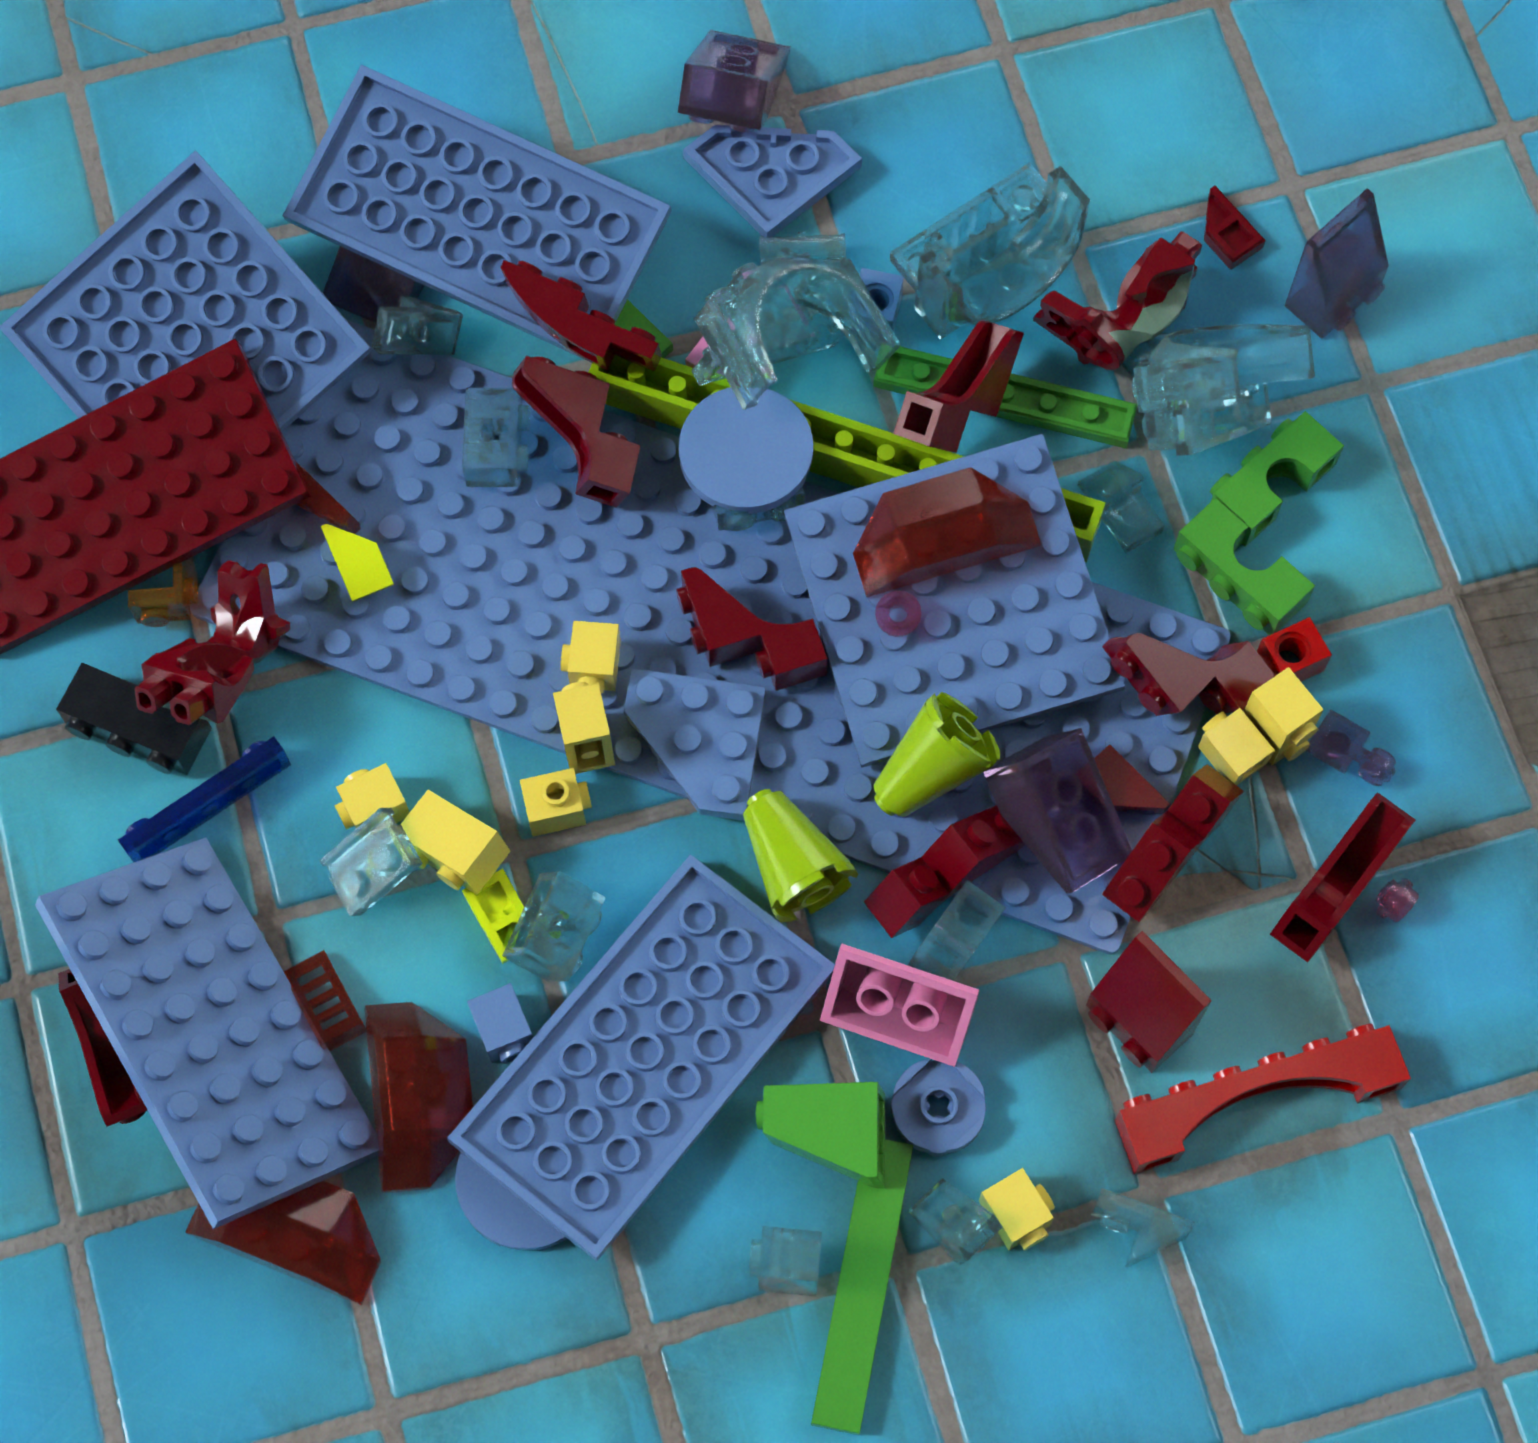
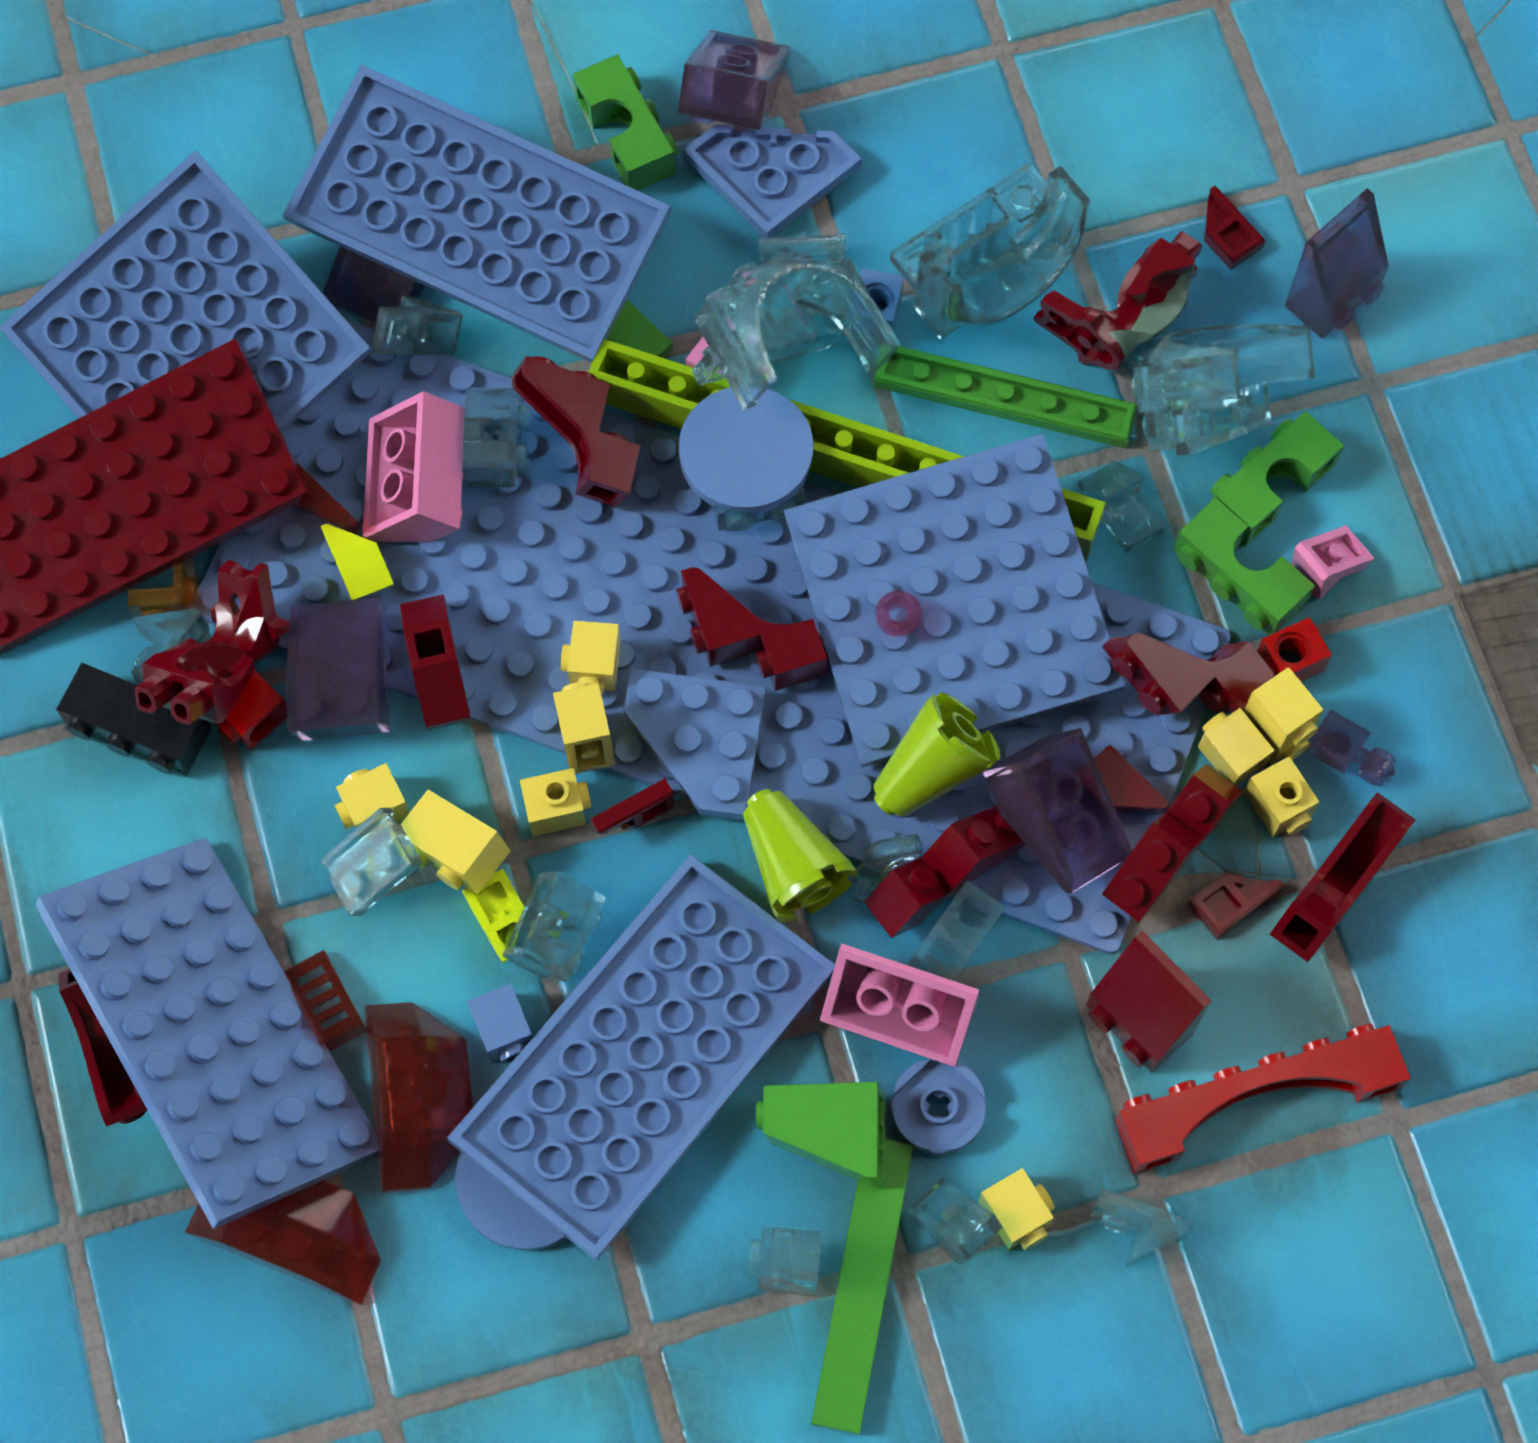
clear blue plate [118,736,291,863] -> none
dark red slope [500,260,662,371] -> none
clear red wedge [853,467,1041,598] -> none
dark red arch [893,320,1024,453] -> none
clear pink plate [1376,878,1419,922] -> none
none -> clear light blue slope [131,608,210,685]
none -> red brick [215,670,291,751]
none -> clear purple slope [285,598,390,741]
none -> bright pink slope [362,391,466,542]
none -> dark red slope [400,594,472,730]
none -> bright green arch [572,54,678,191]
none -> dark red tile [590,778,675,835]
none -> clear light blue arm [849,834,923,904]
none -> dark red tile [1187,873,1285,940]
none -> light yellow brick [1244,756,1319,837]
none -> bright pink slope [1292,525,1375,599]

